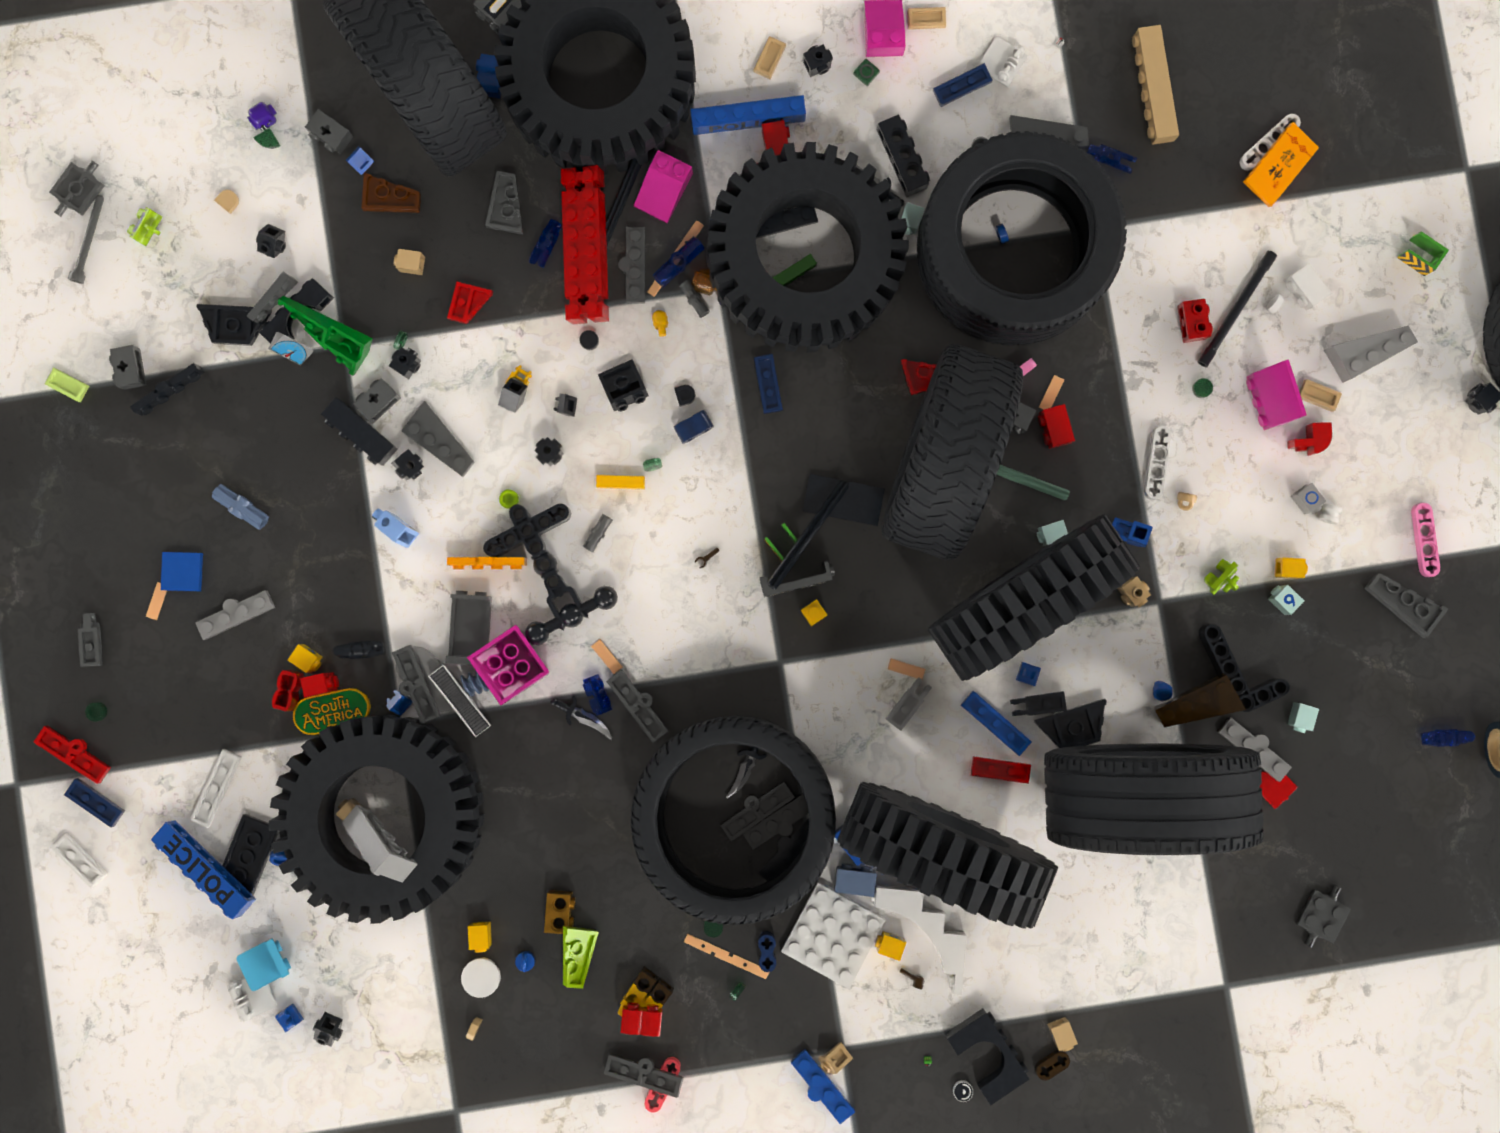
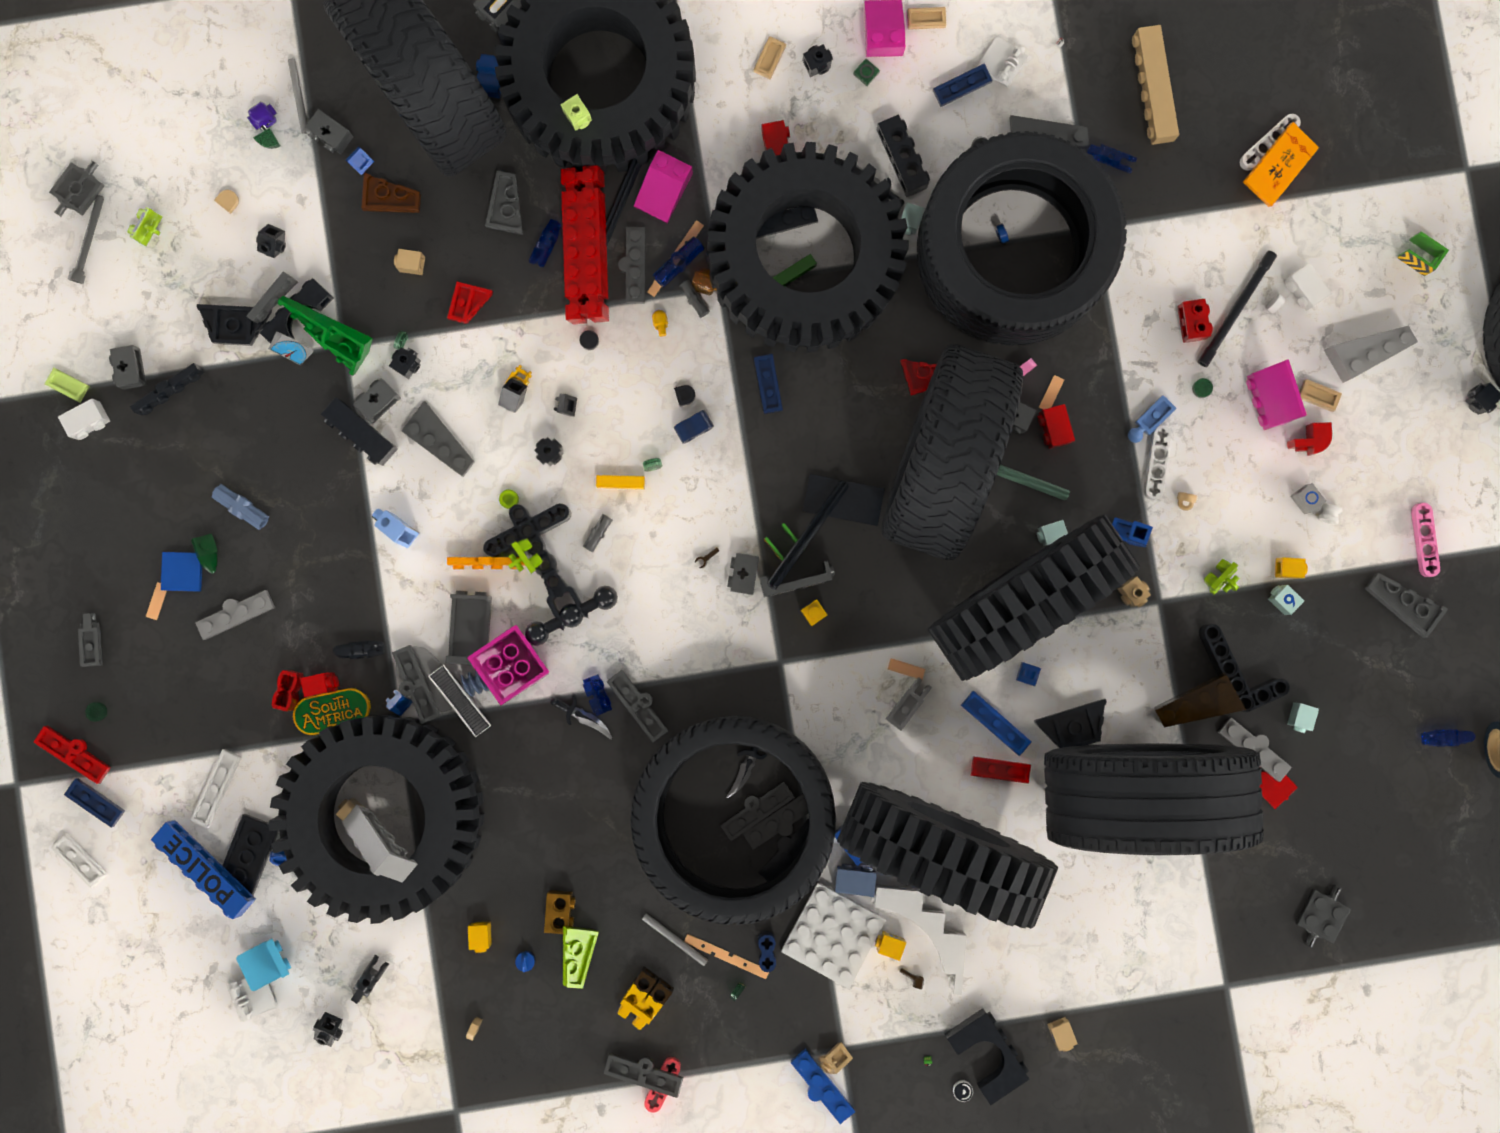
blue tile [275,1004,304,1033] -> none
yellow brick [288,644,323,673] -> none
black brick [391,449,424,481] -> none
white tile [461,957,501,998] -> none
light nougat window [591,639,623,674] -> none
black plate [598,359,649,412] -> none
red brick [620,1002,663,1037] -> none
blue brick [691,95,806,135] -> none
clear green tile [704,921,723,938] -> none
black hinge [1010,691,1067,716] -> none
dark brown beam [1035,1050,1070,1081] -> none
blue tile [1153,681,1173,701] -> none
none -> white brick [58,399,110,440]
none -> dark green plate [191,534,218,574]
none -> light grey piece [288,58,309,134]
none -> black hinge [351,955,389,1004]
none -> lime hips [508,538,543,574]
none -> yellowish green brick [561,94,592,131]
none -> light grey piece [642,913,708,966]
none -> dark grey brick [727,553,759,595]
none -> medium blue plate [1128,395,1177,443]

